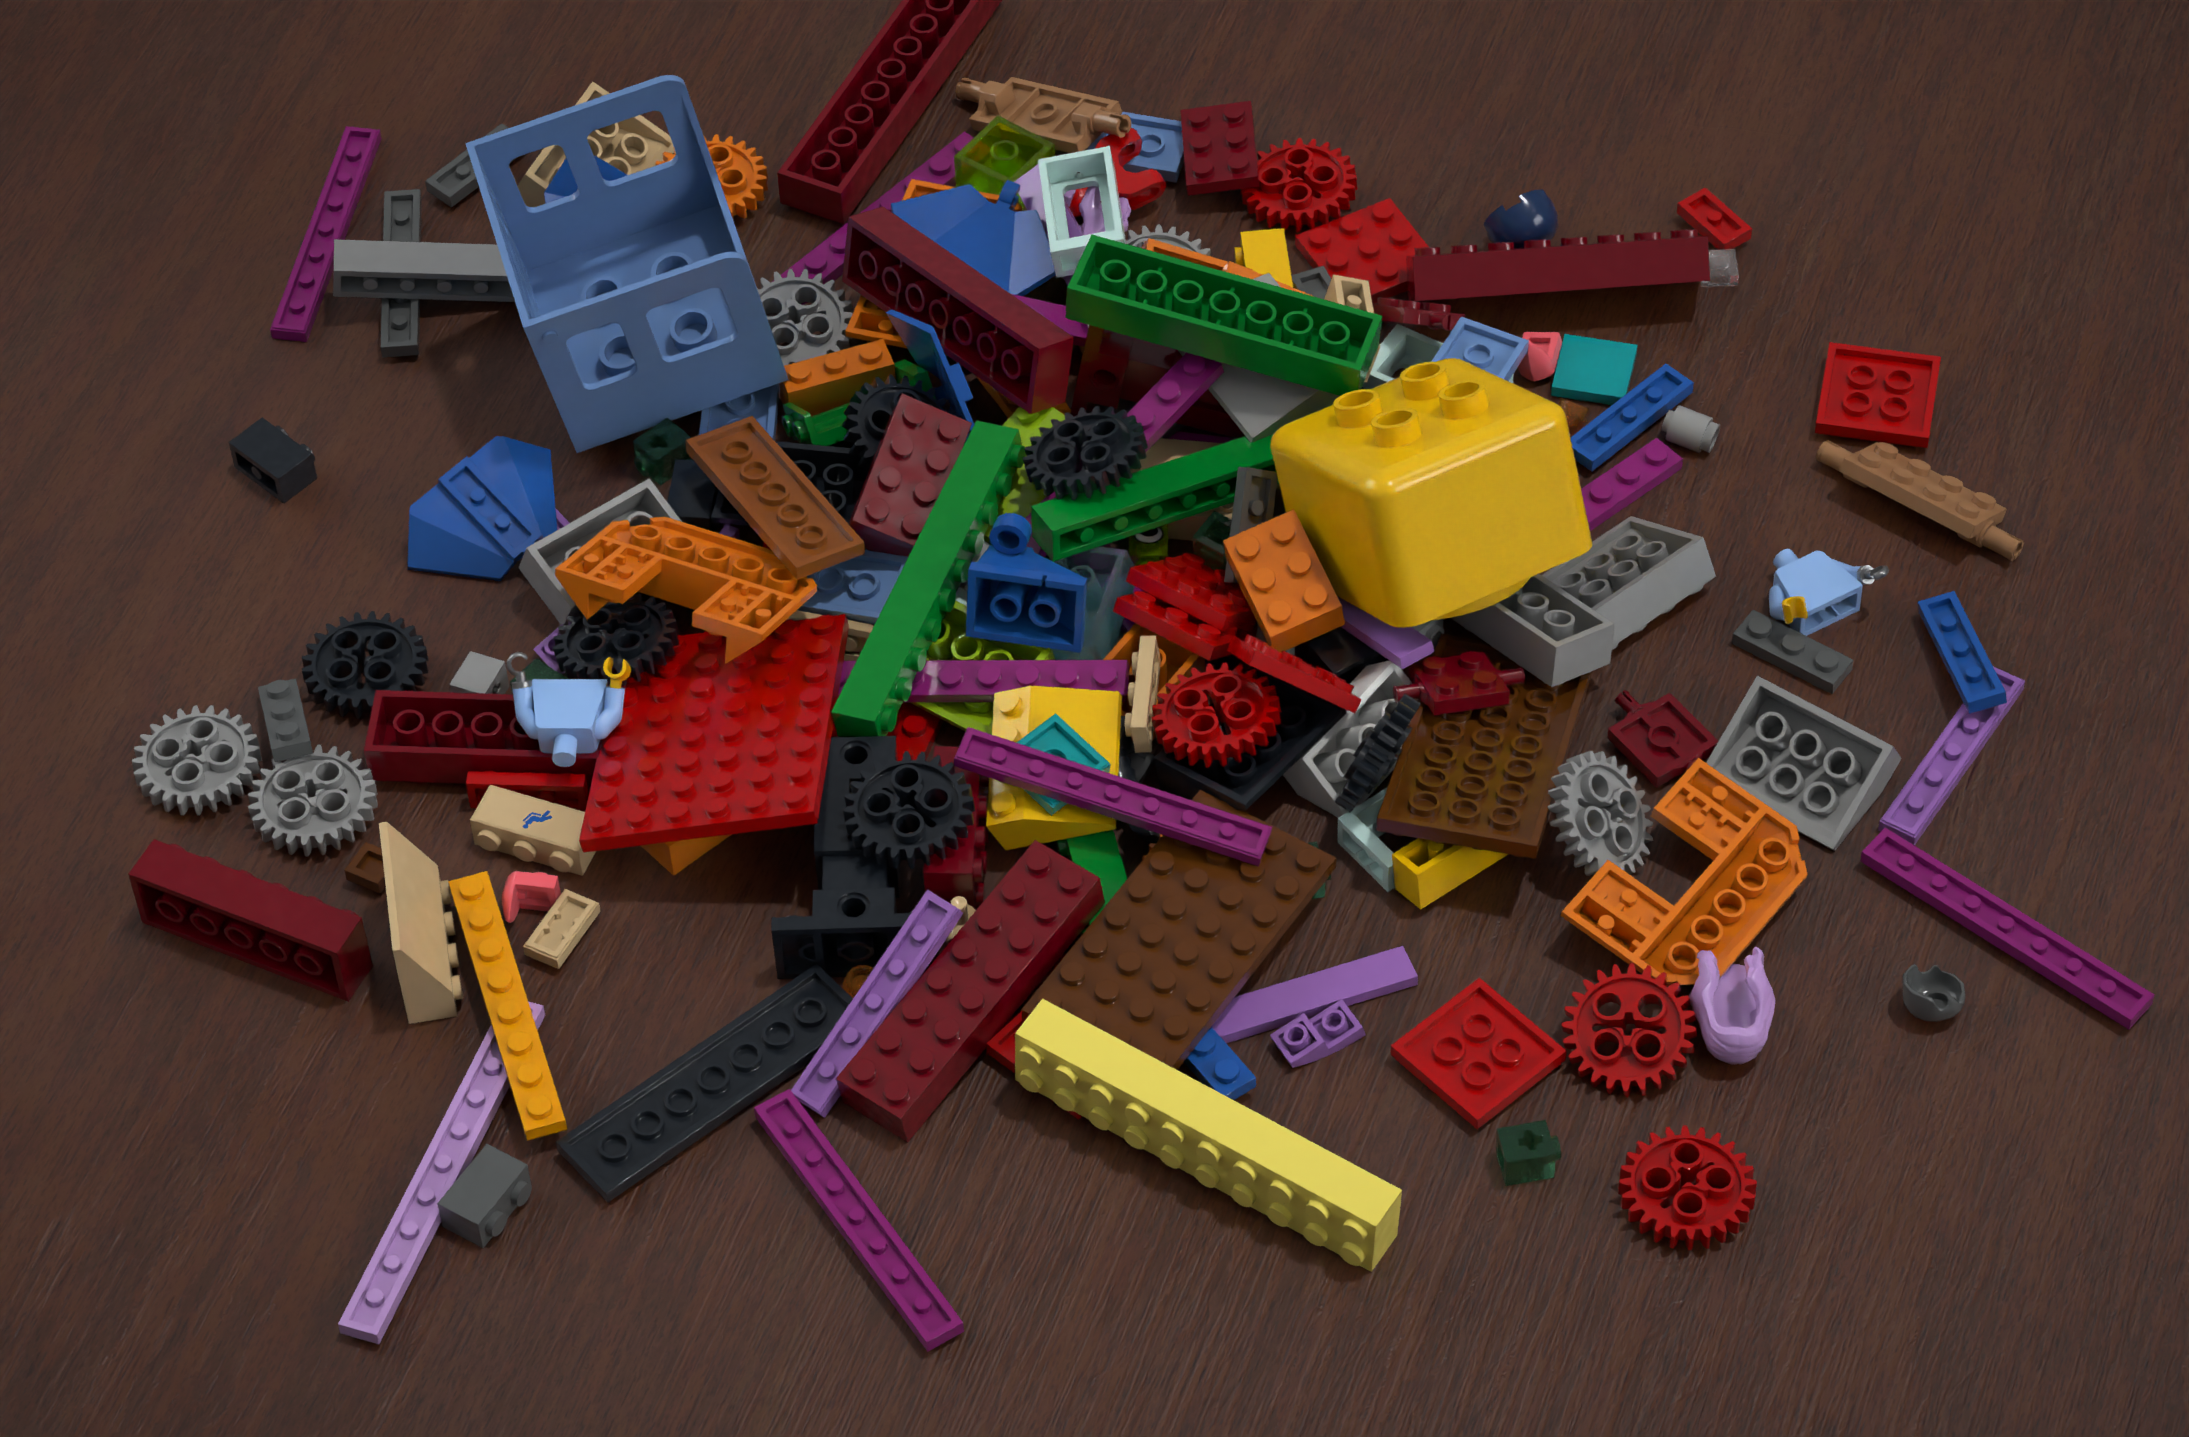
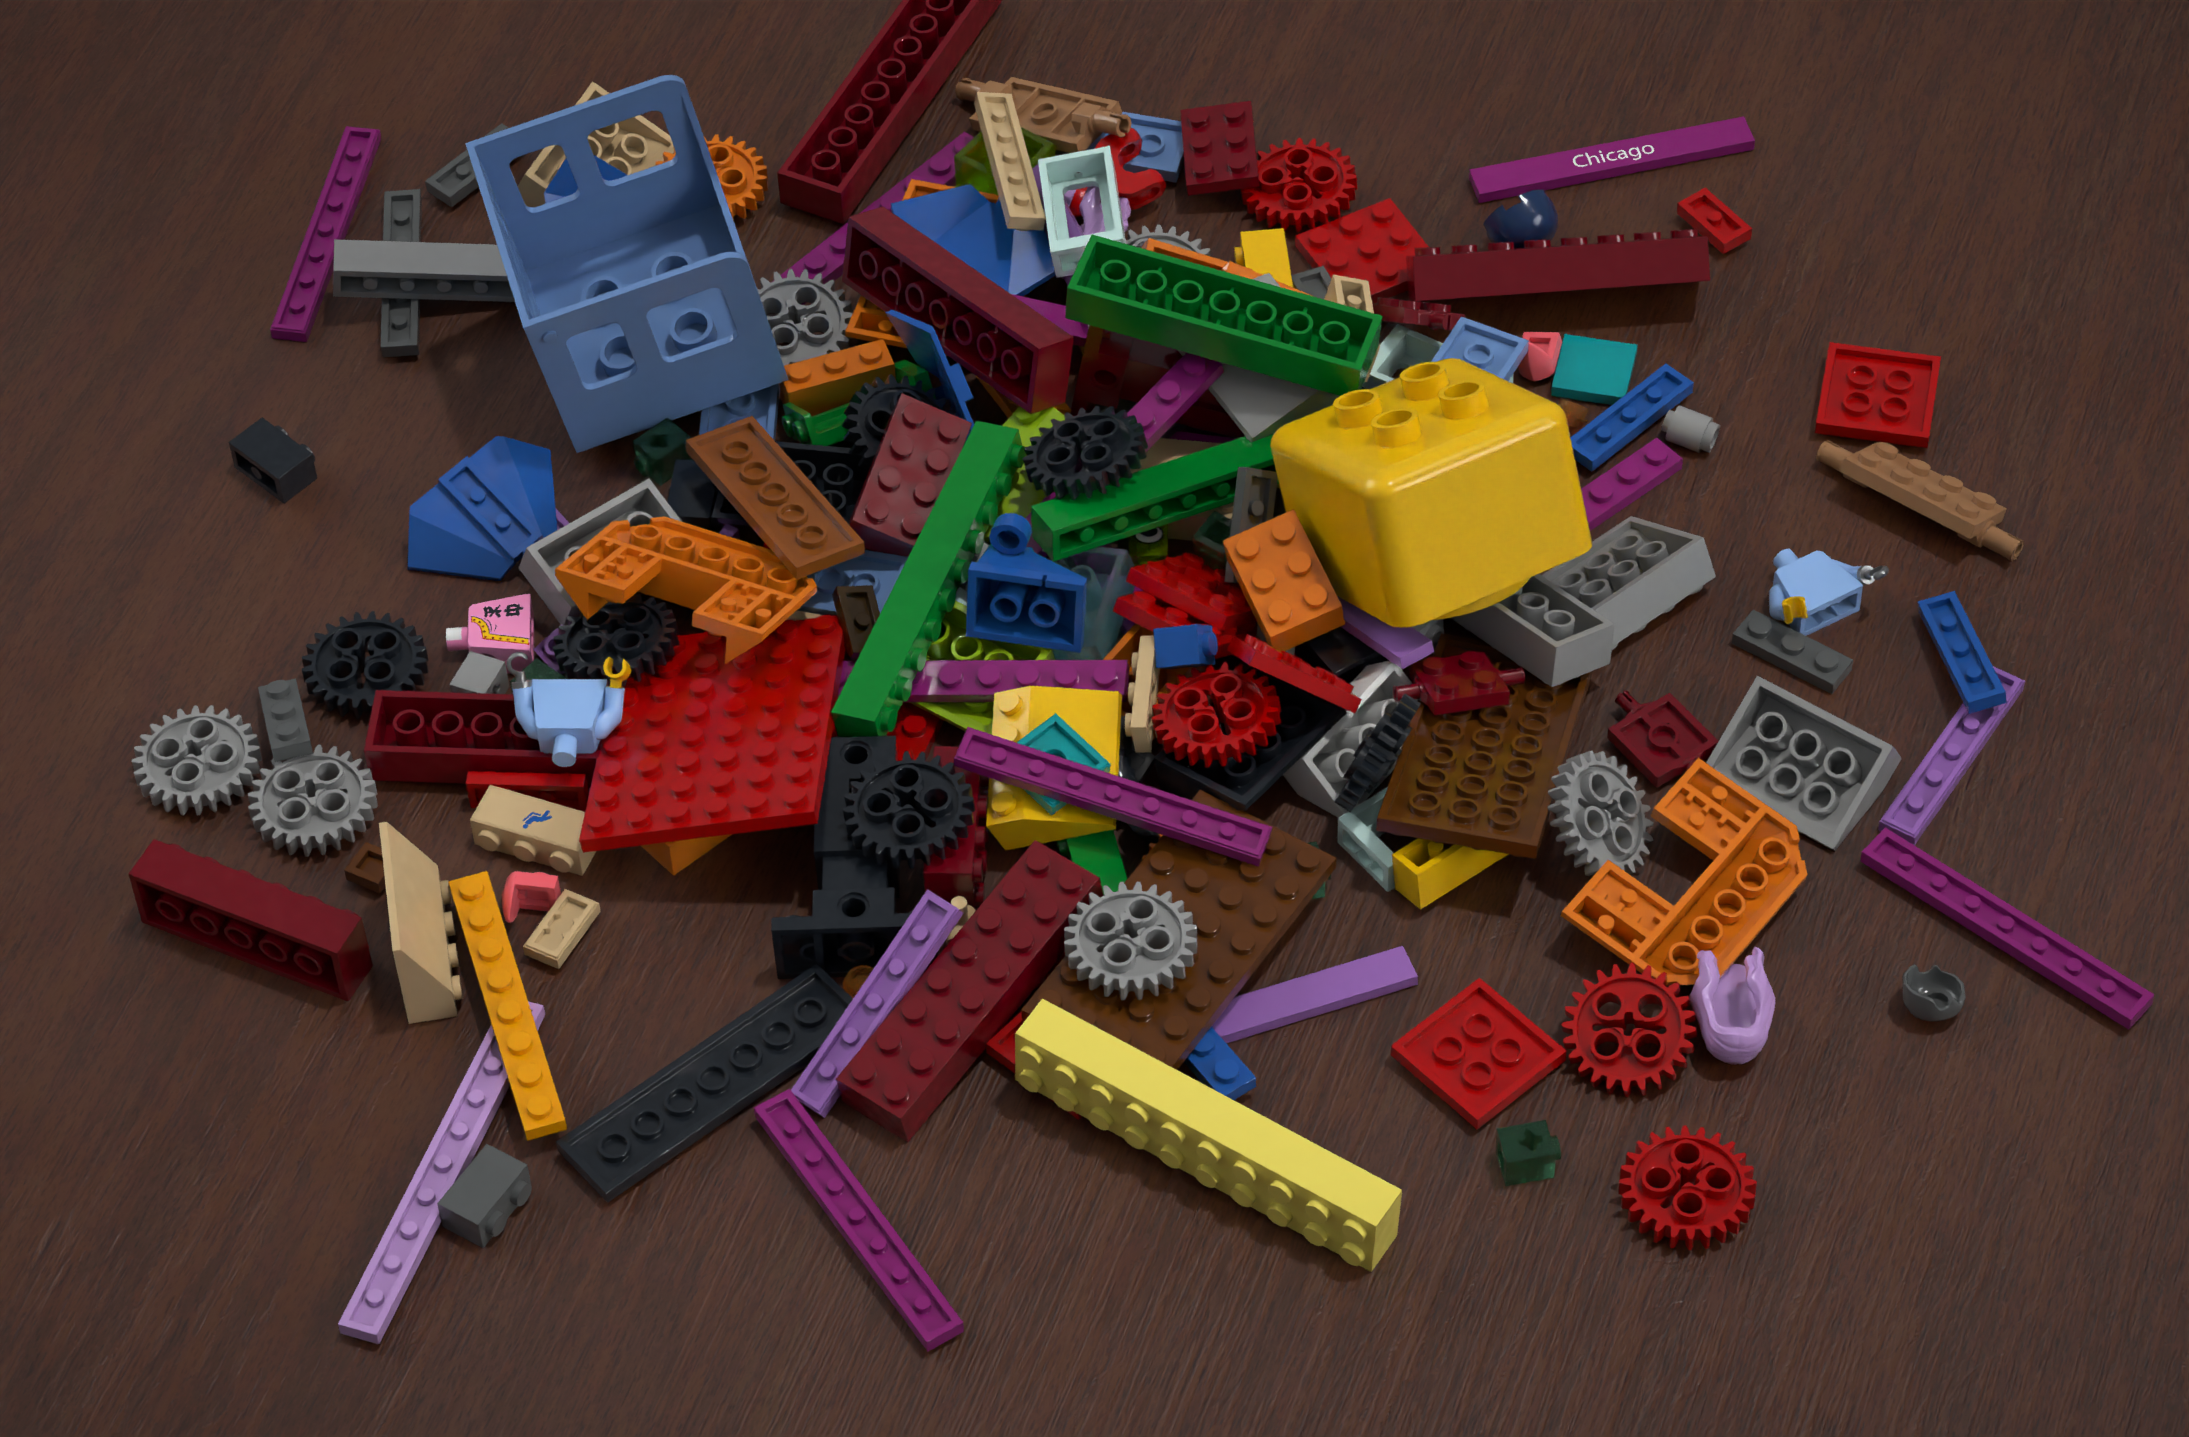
medium lavender slope [1270,999,1366,1068] -> none
clear plate [1701,249,1739,287] -> none
none -> bright pink torso [446,594,535,675]
none -> dark brown plate [832,585,880,661]
none -> tan plate [974,92,1046,231]
none -> light grey gear [1064,881,1197,1000]
none -> blue brick [1153,624,1218,669]
none -> magenta tile [1469,116,1755,203]

